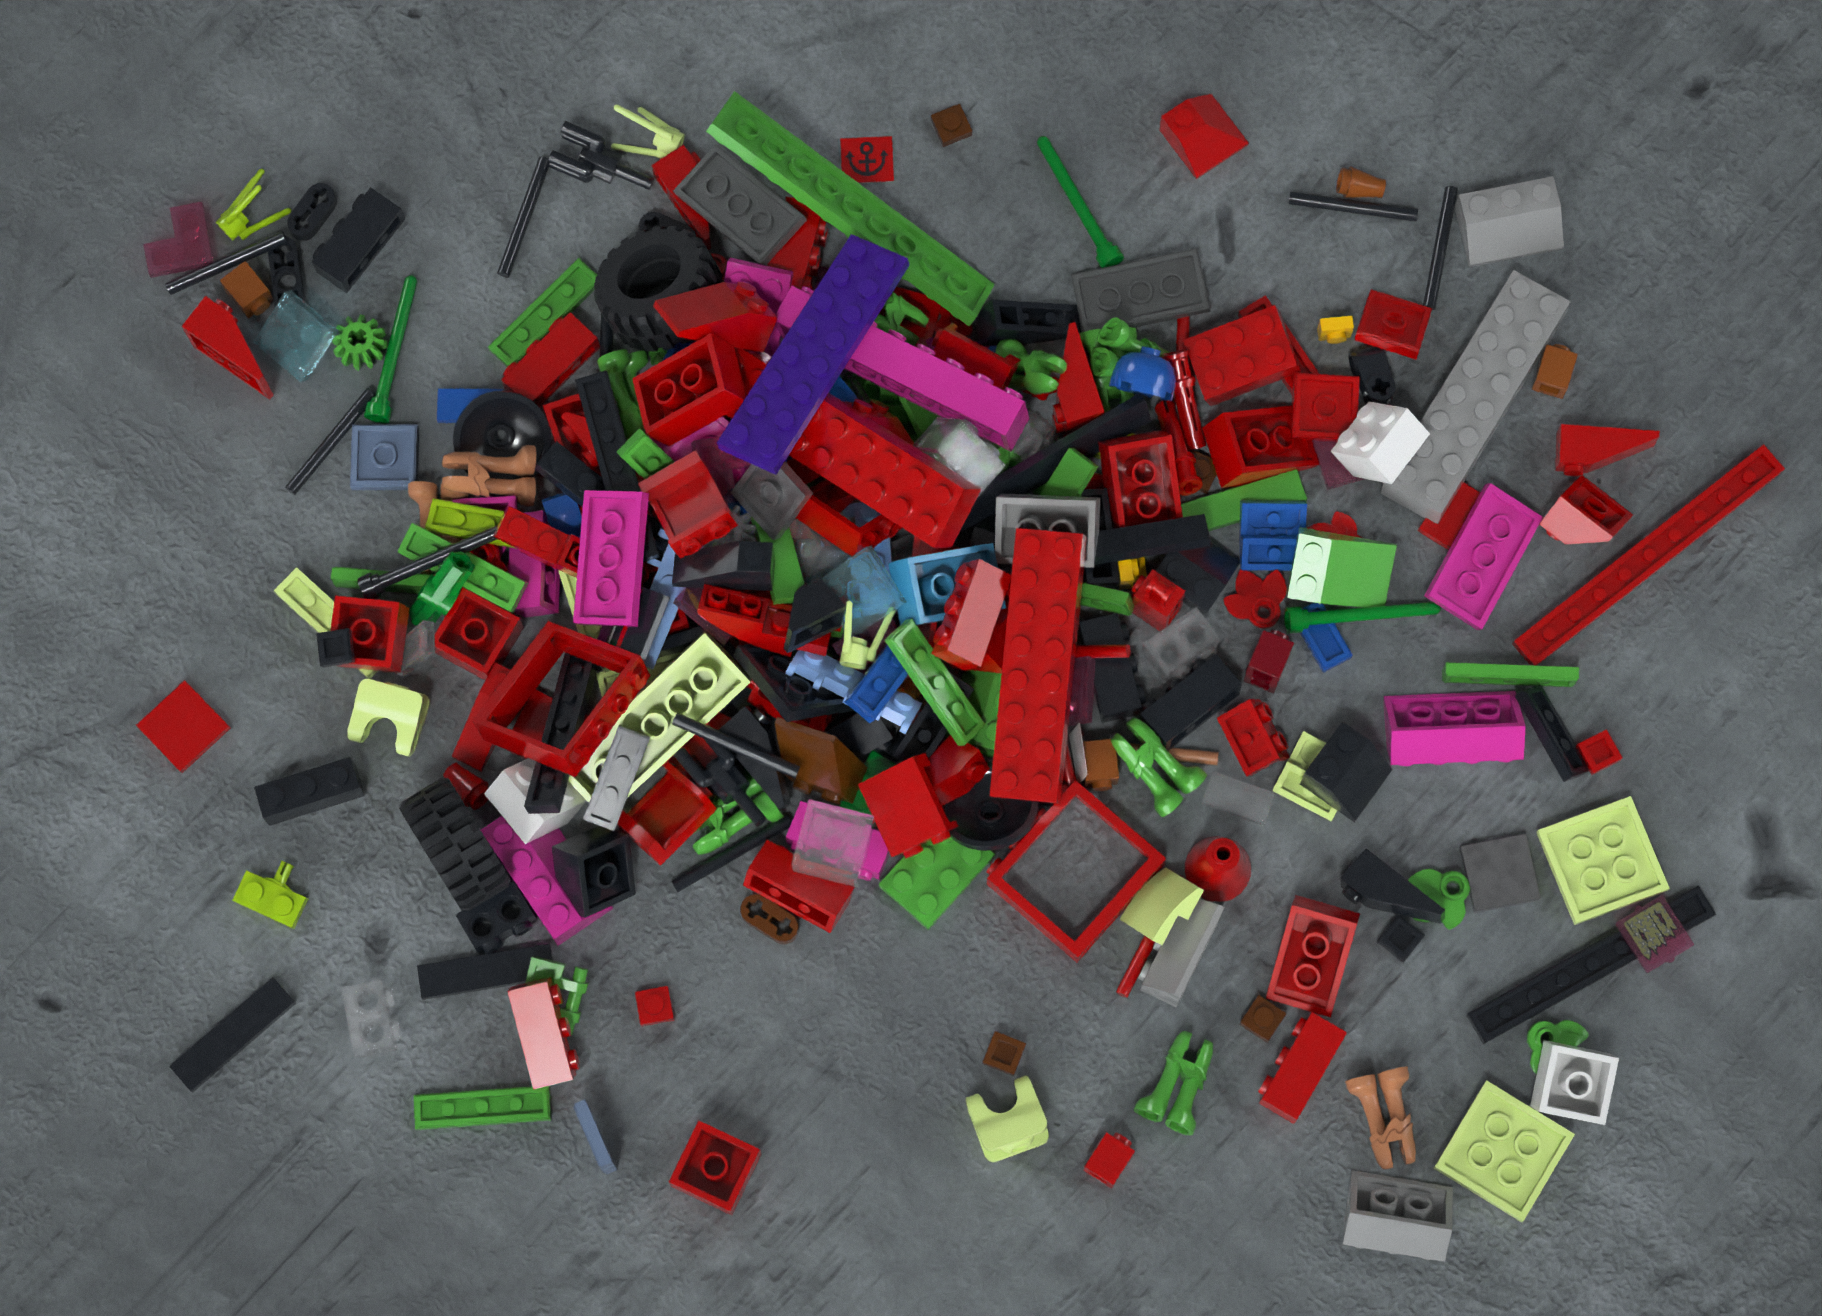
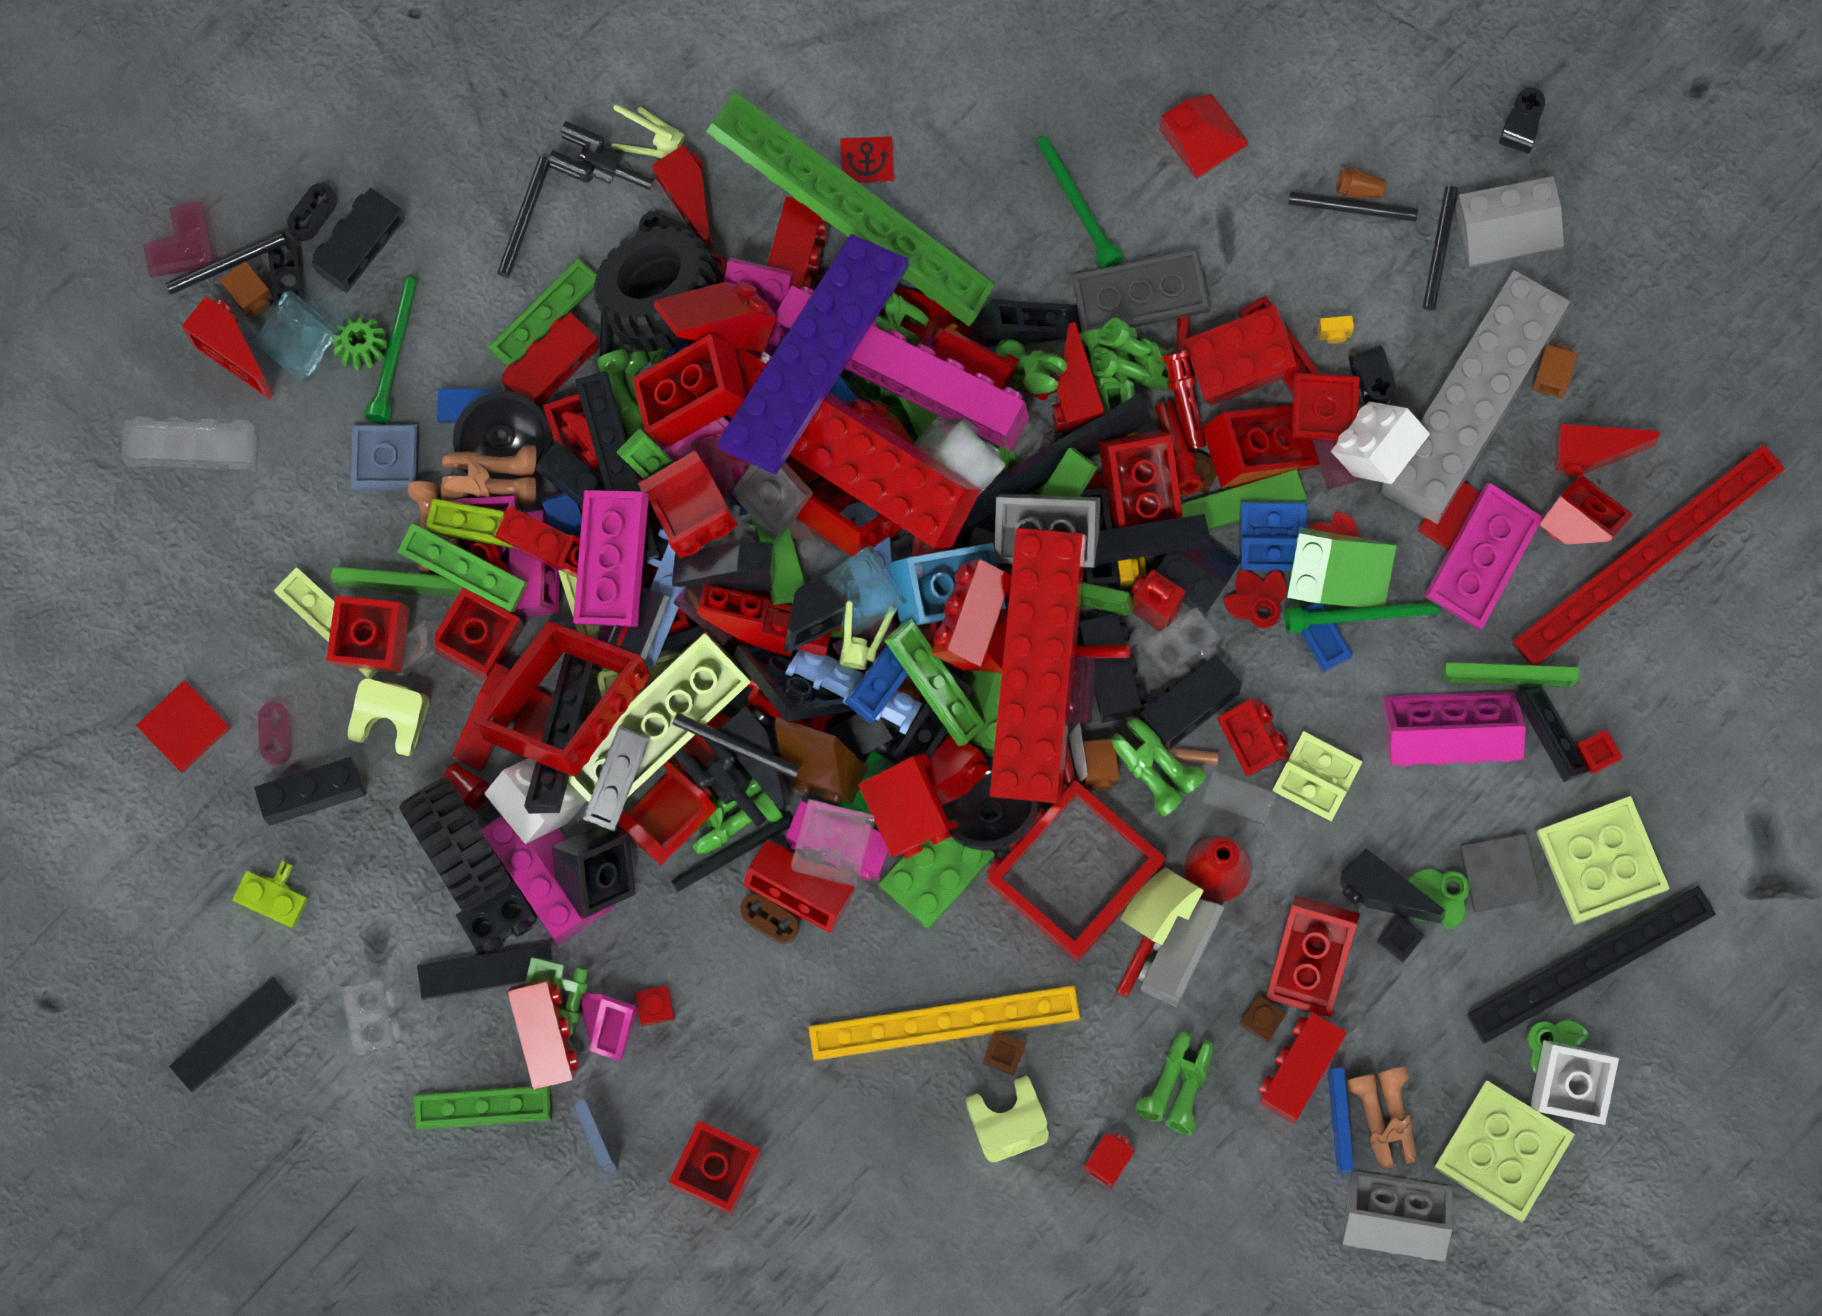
lime plant [215,168,291,241] -> none
black bar [285,388,376,495] -> none
black tile [316,628,355,668] -> none
black piece [357,525,498,599] -> none
green piece [409,551,475,628] -> none
dark grey tile [673,144,807,265] -> none
reddish brown plate [931,104,973,147] -> none
blue cylinder [1109,346,1176,401] -> none
dark red brick [1244,630,1294,694] -> none
black slope [1300,722,1393,823] -> none
red tile [1354,289,1432,360] -> none
piece [1615,895,1694,974] -> none
none -> clear brick [121,416,260,471]
none -> clear pink beam [258,701,292,766]
none -> dark pink slope [580,993,638,1061]
none -> yellow tile [808,985,1080,1061]
none -> blue tile [1328,1067,1354,1174]
none -> black piece [1499,87,1545,154]

